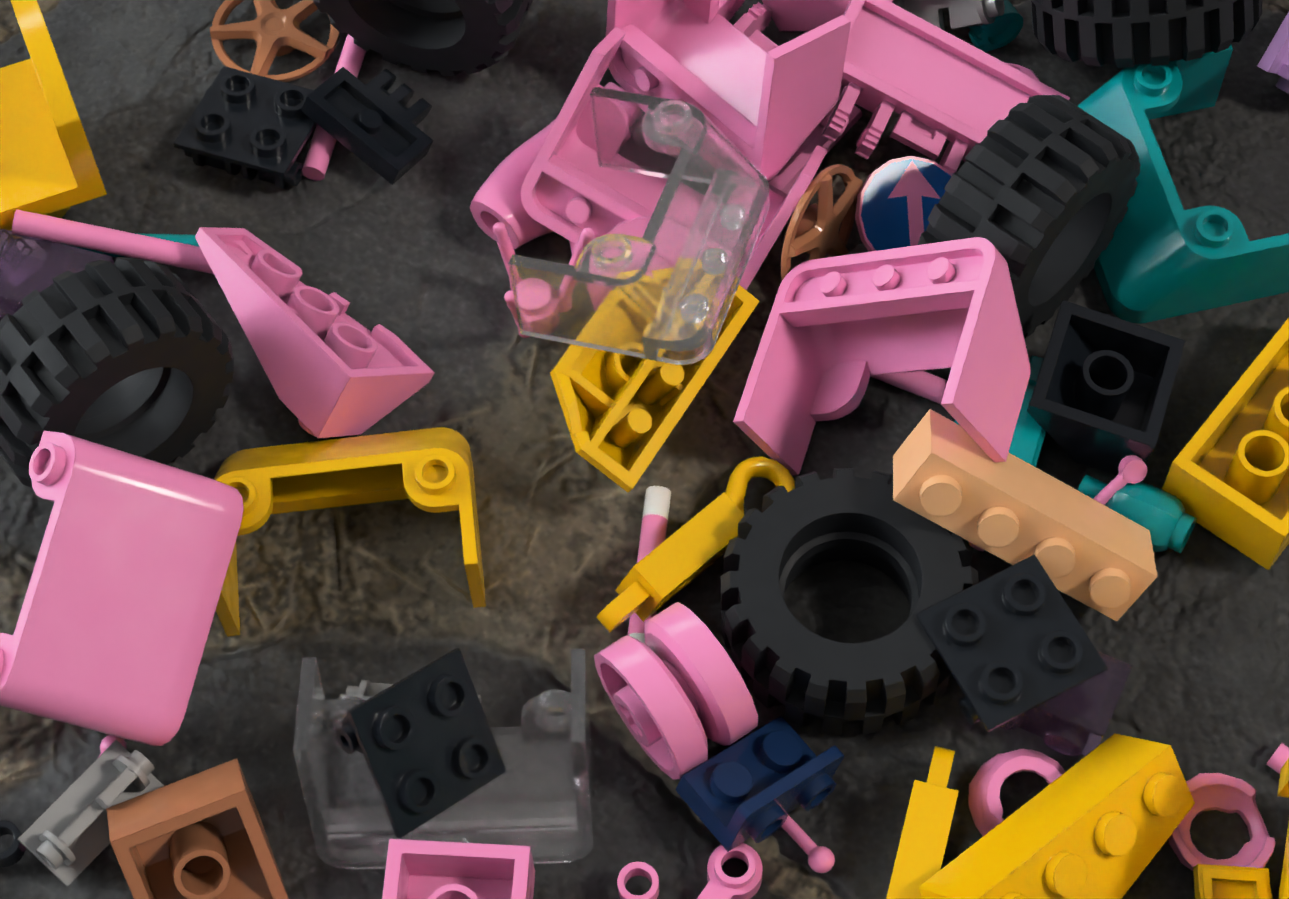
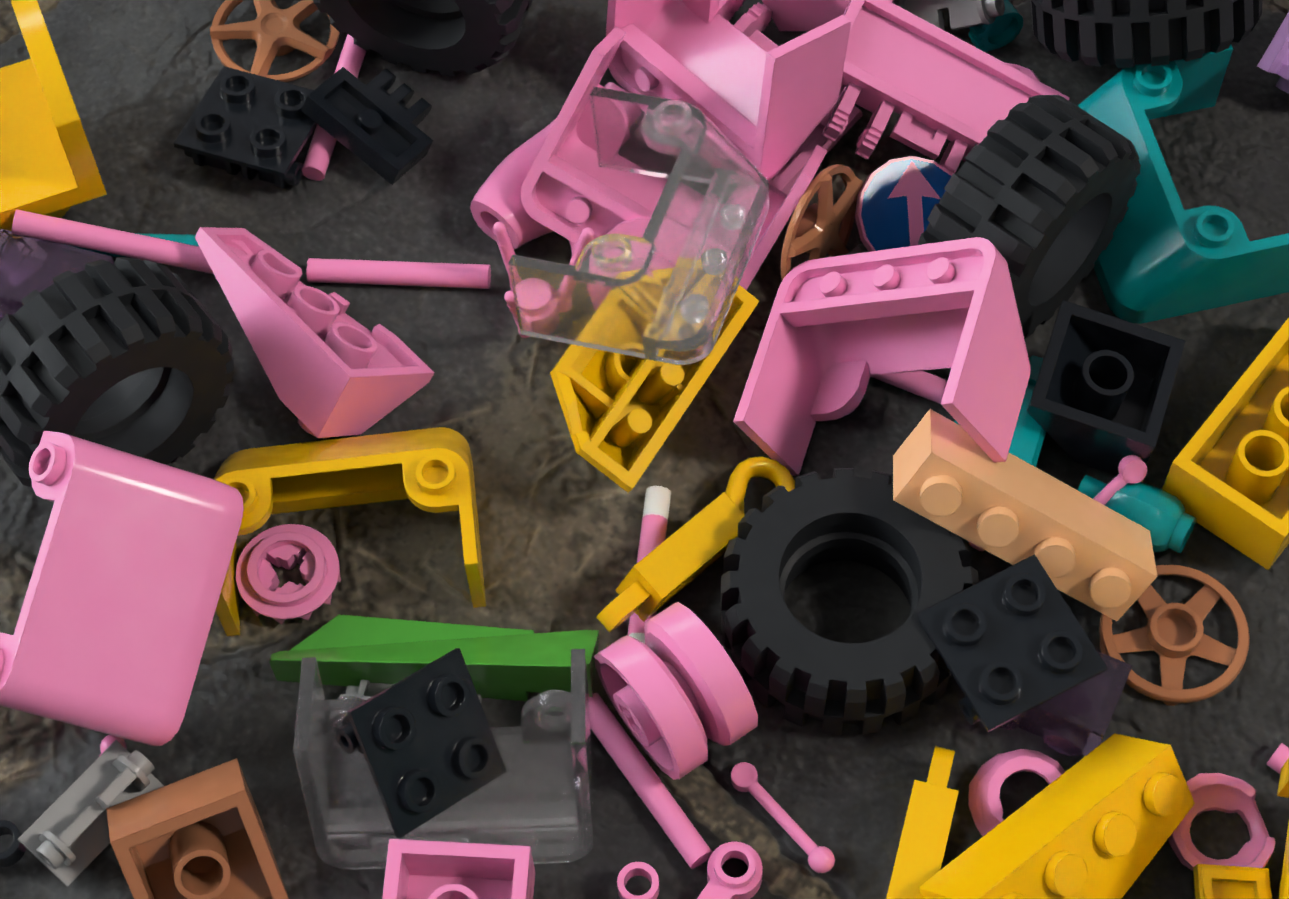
dark blue bracket [676,716,844,852] -> none
none -> bright pink gear [236,524,341,625]
none -> bright green wedge [269,614,599,702]
none -> bright pink bar [306,258,491,289]
none -> bright pink bar [576,693,712,869]
none -> nougat wheel [1099,565,1250,706]

